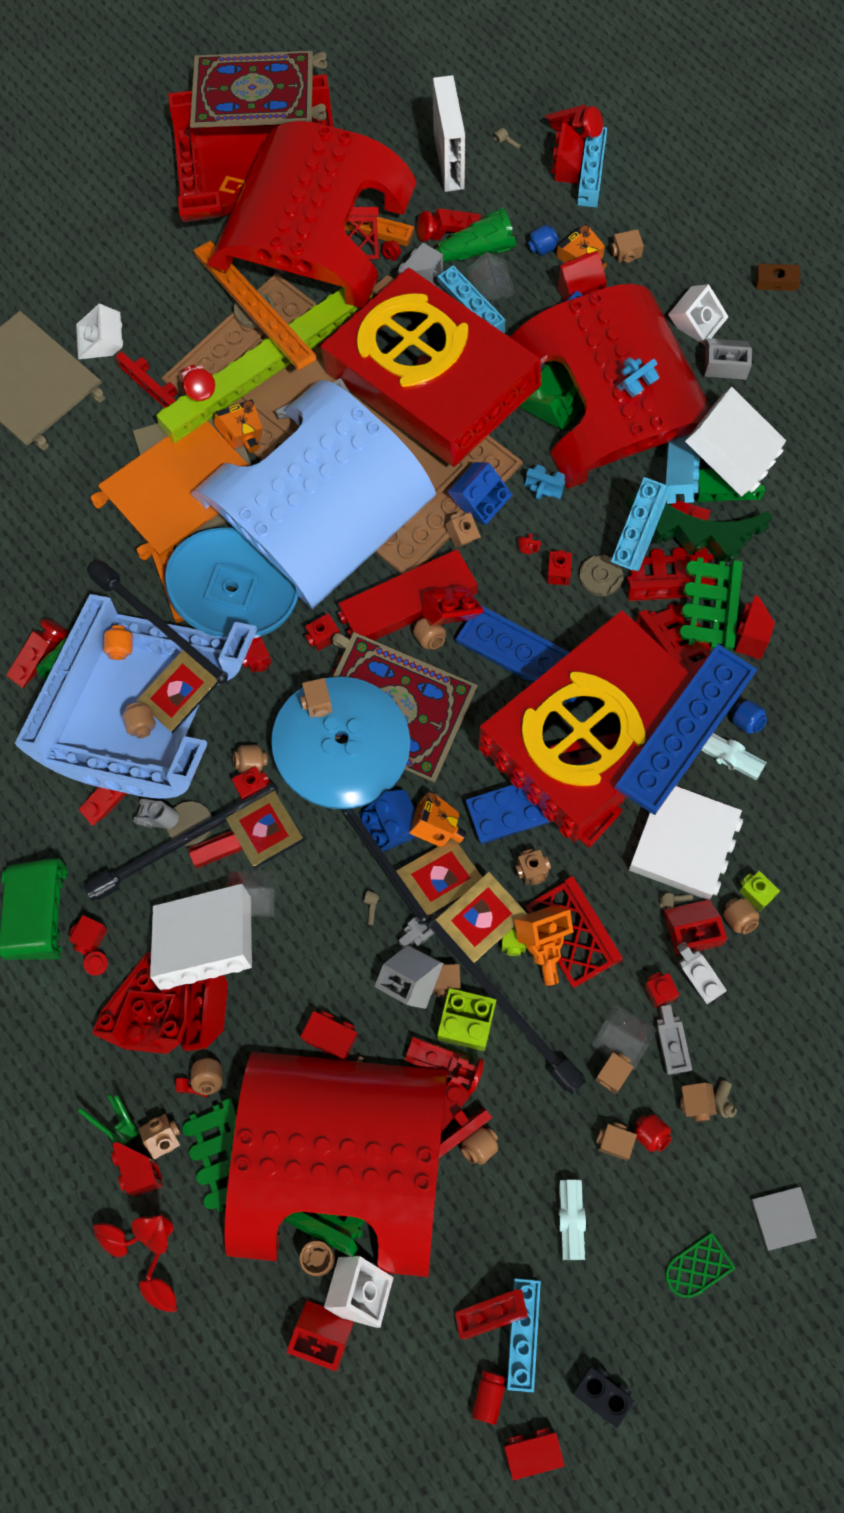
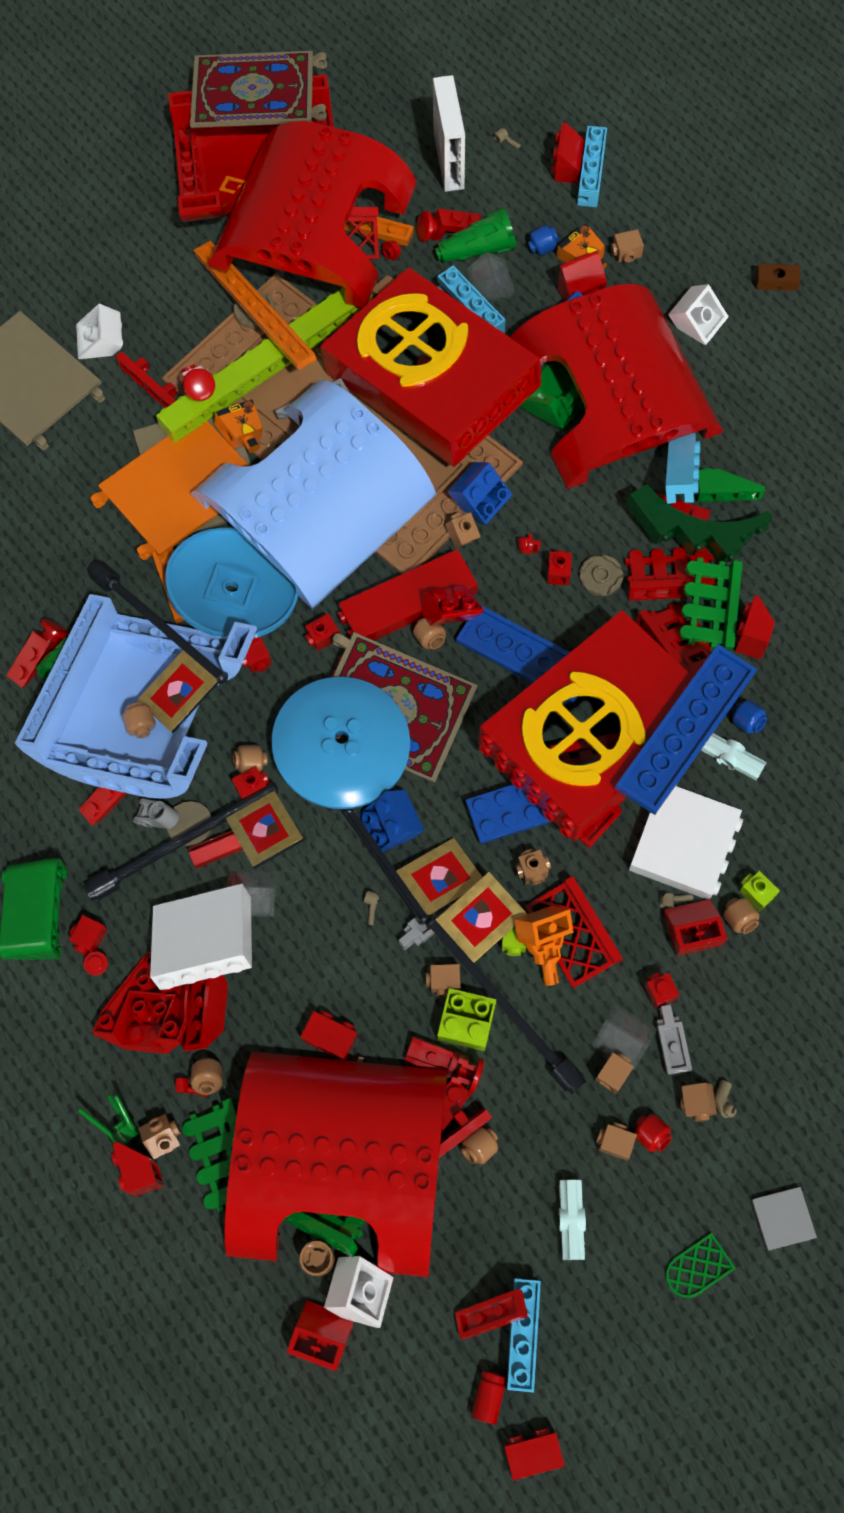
red plant [92,1215,178,1312] -> none
orange head [103,625,133,660] -> none
medium nougat brick [300,678,332,718] -> none
light grey slope [374,945,444,1009] -> none
light grey slope [398,243,443,286] -> none
orange torso [409,791,466,847] -> none
dark azure hips [524,465,565,500] -> none
red piece [545,104,603,138] -> none
black brick [572,1365,635,1428] -> none
medium azure brick [611,477,672,571] -> none
dark azure hips [617,358,660,398] -> none
hinge [677,942,727,1004] -> none
white brick [685,387,786,496] -> none
light grey slope [704,338,752,380] -> none

